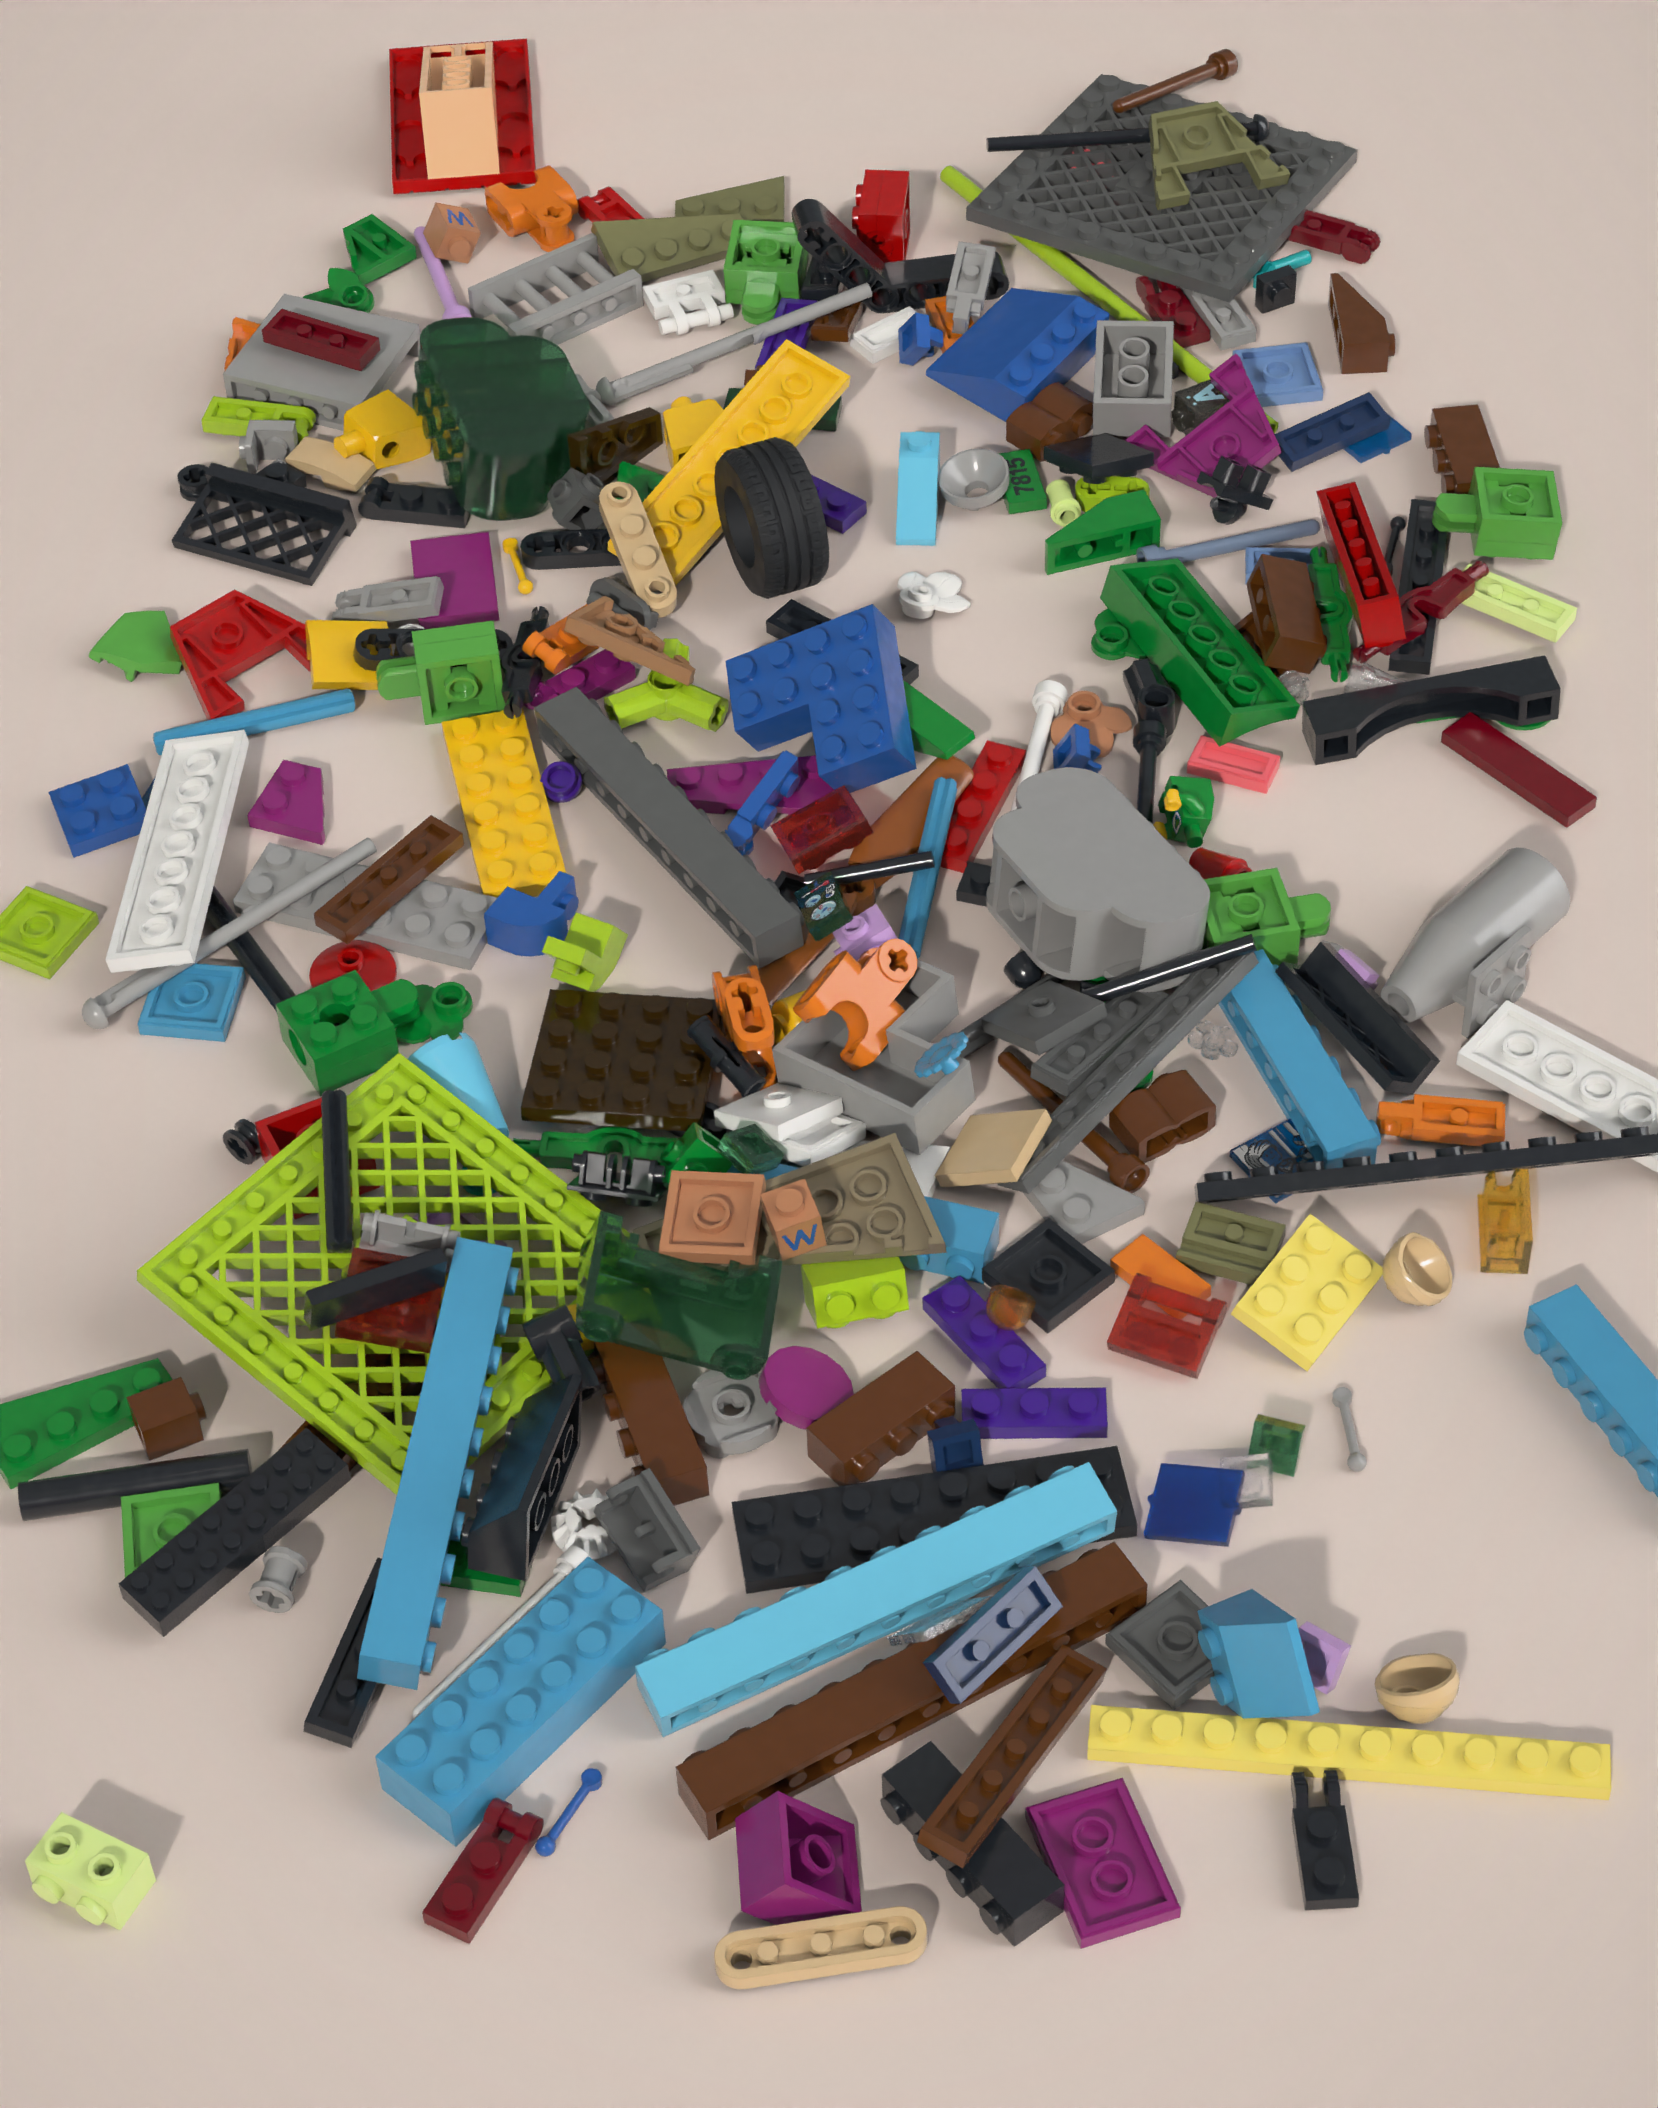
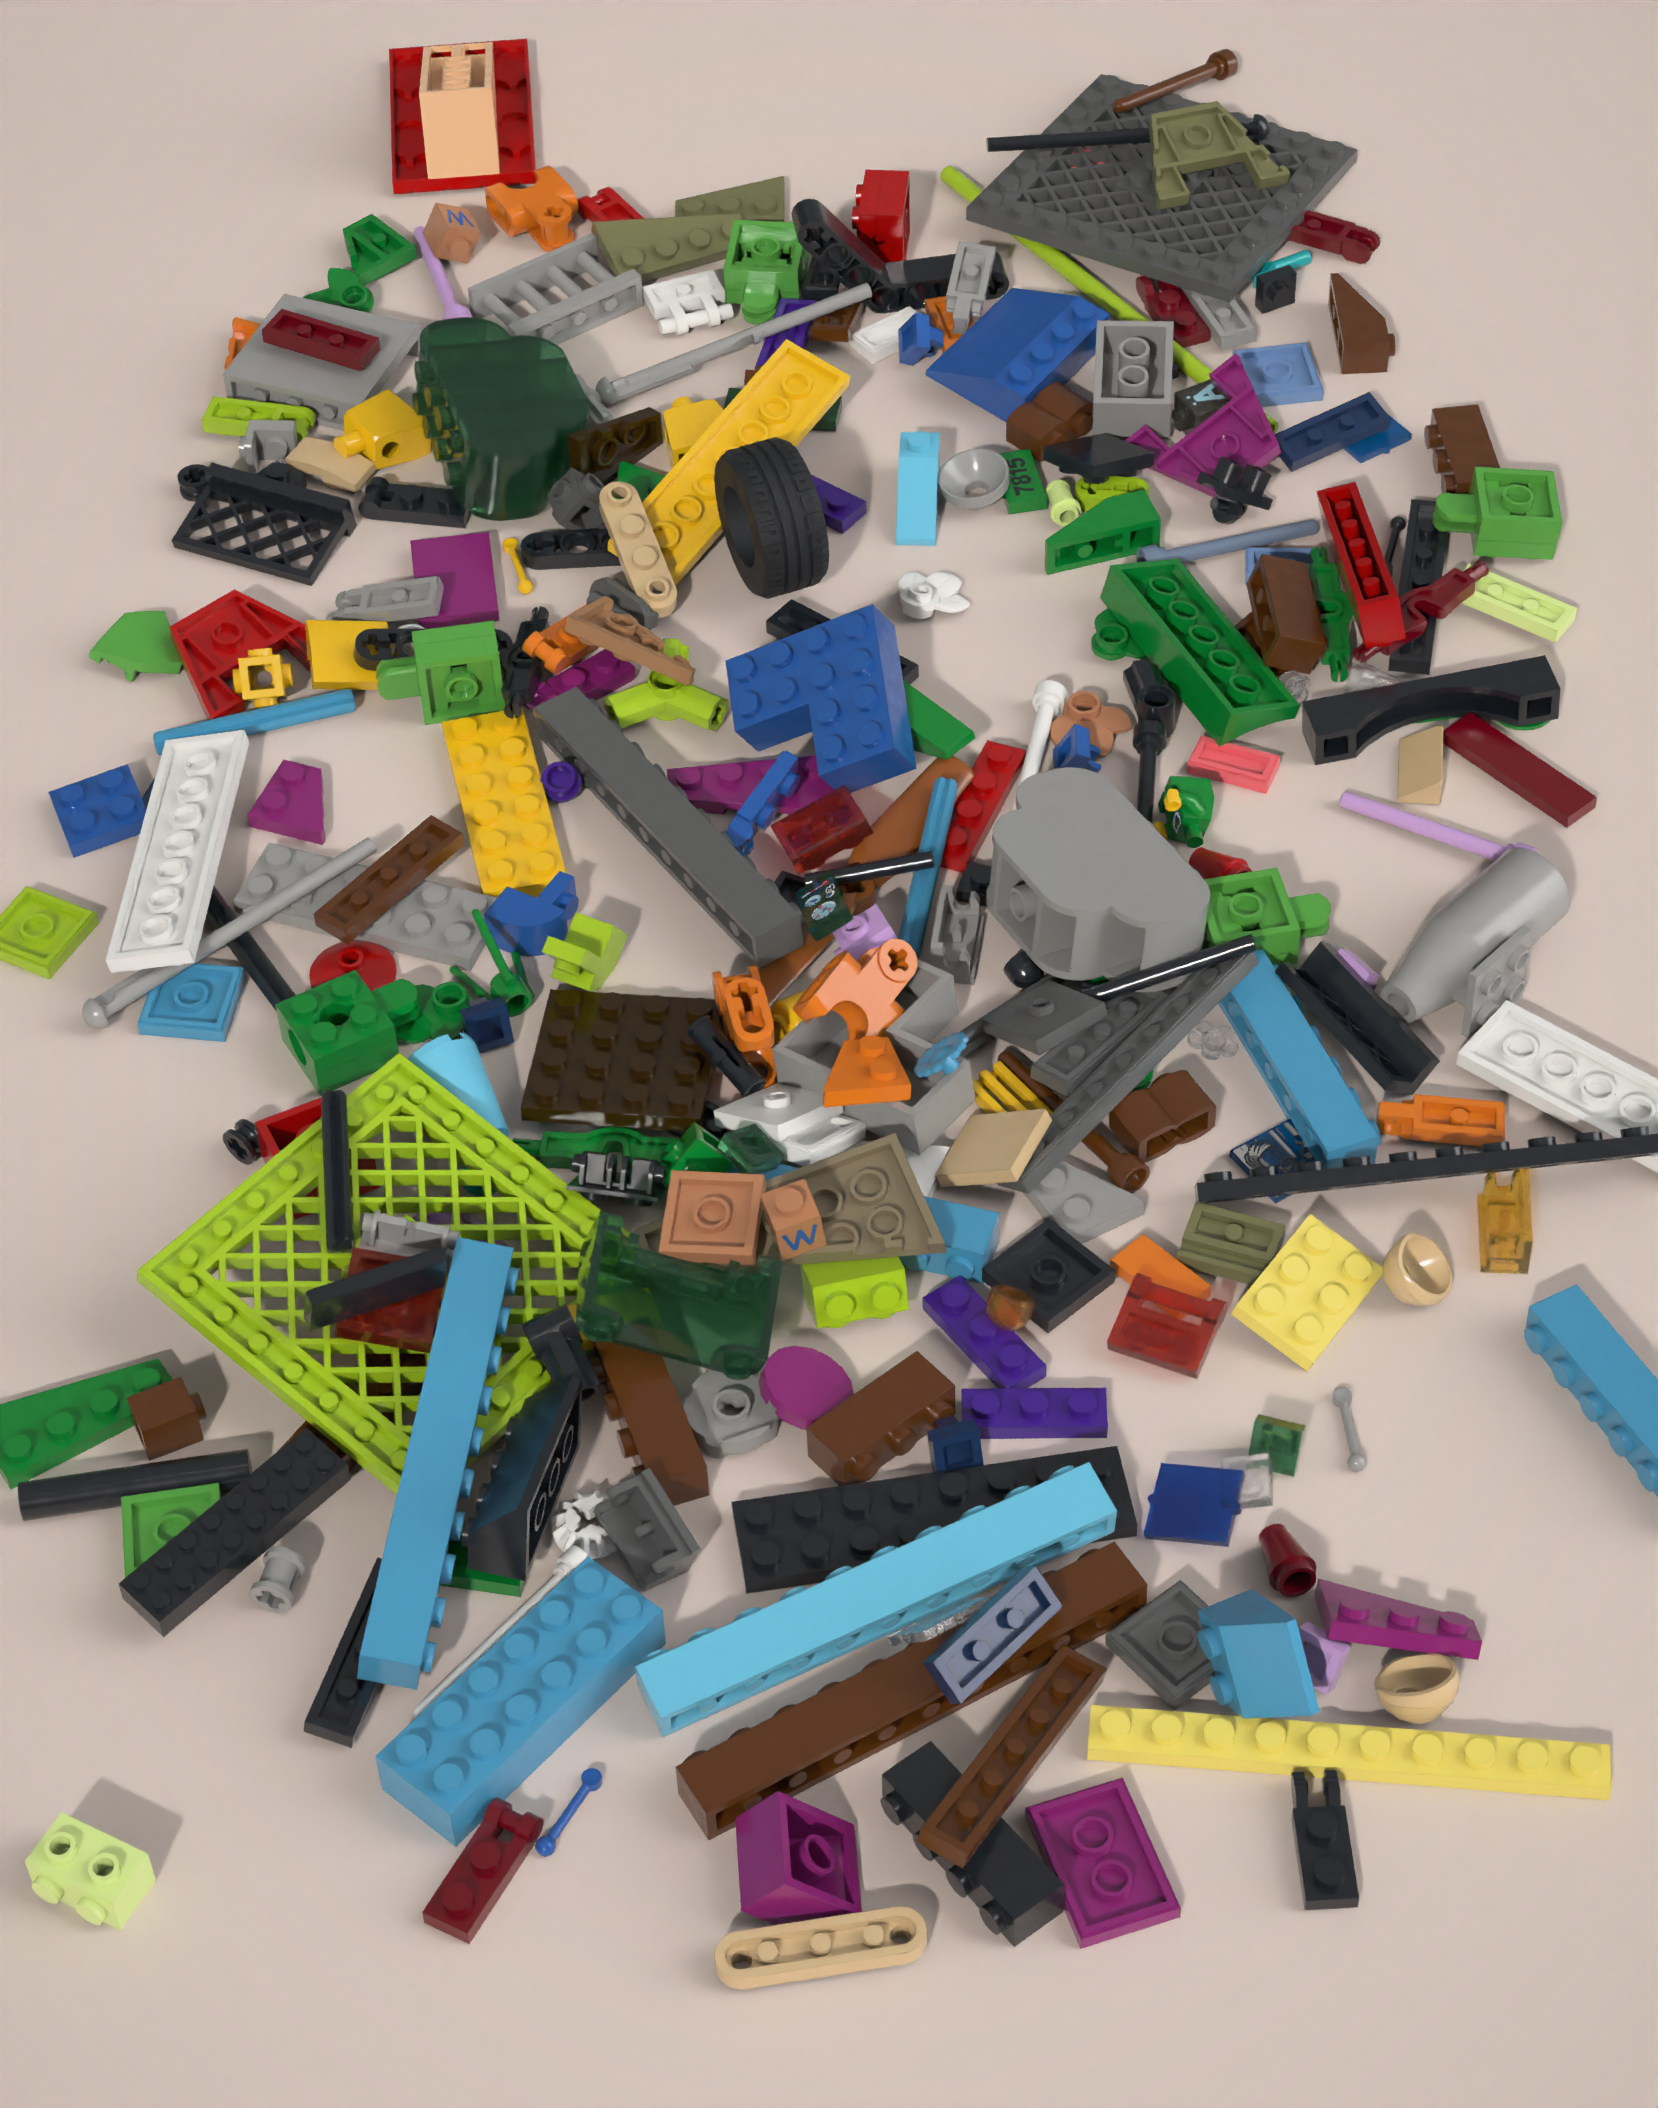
none -> yellow brick [233,648,293,708]
none -> green plant [449,909,535,1017]
none -> dark blue tile [459,997,514,1053]
none -> orange wing [823,1036,911,1108]
none -> light grey hinge [930,885,985,985]
none -> yellow tile [972,1061,1053,1115]
none -> dark red cone [1259,1523,1317,1597]
none -> magenta wing [1314,1579,1482,1660]
none -> lavender piece [1339,791,1537,861]
none -> tan slope [1397,726,1443,805]

